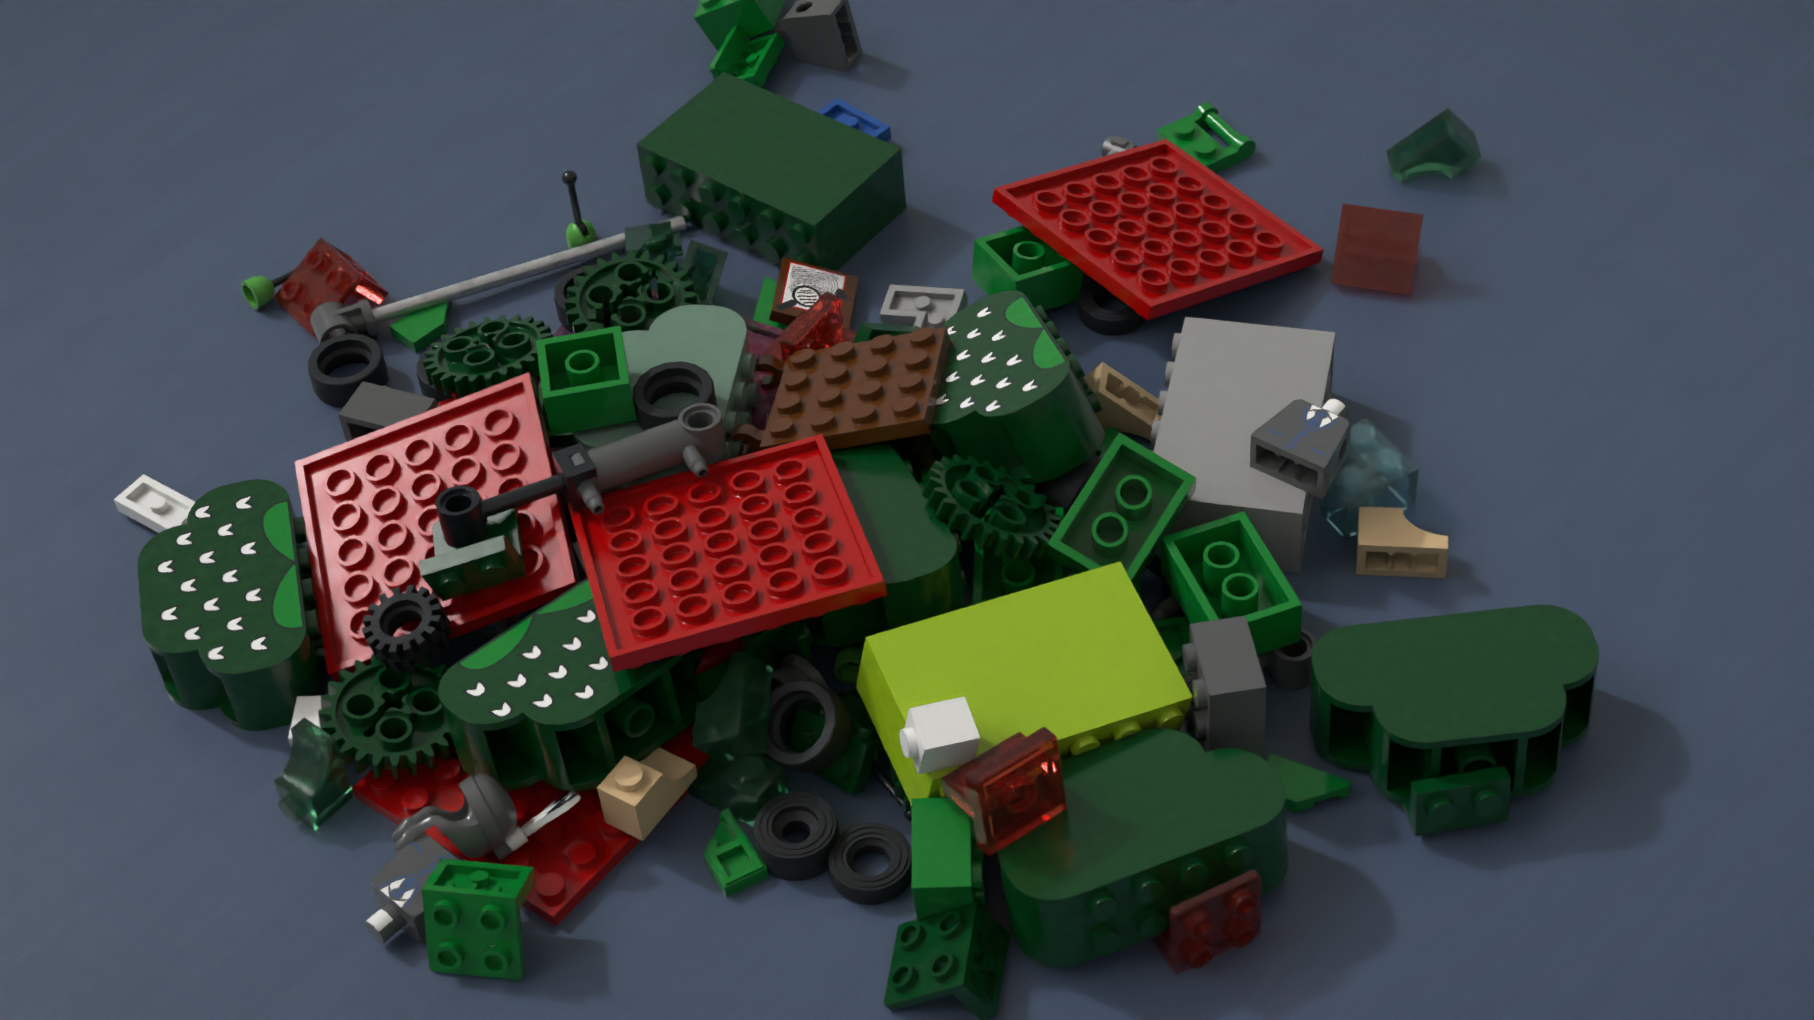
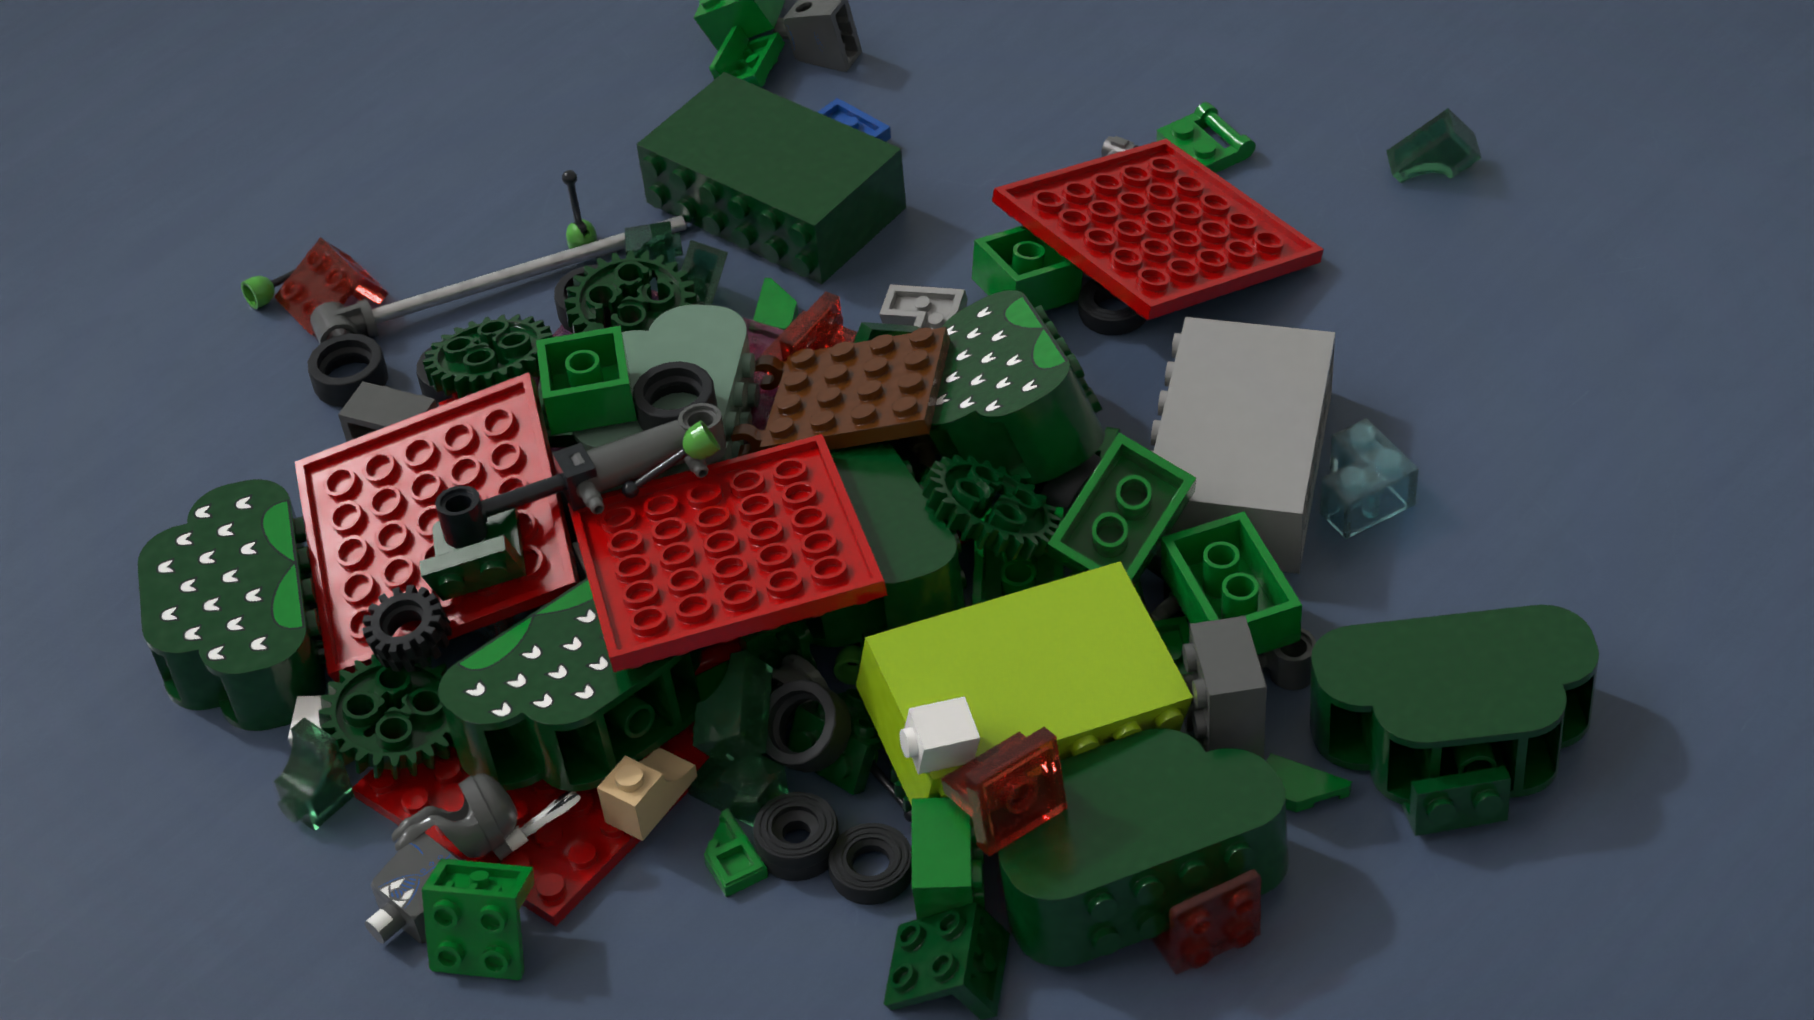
white plate [114,474,195,533] -> none
green tile [389,301,452,353] -> none
tile [769,257,859,340] -> none
tan arch [1084,362,1162,441] -> none
dark grey torso [1250,399,1351,499] -> none
clear red bracket [1331,203,1424,295] -> none
tan arch [1356,506,1448,579] -> none
none -> hinge [622,420,721,498]

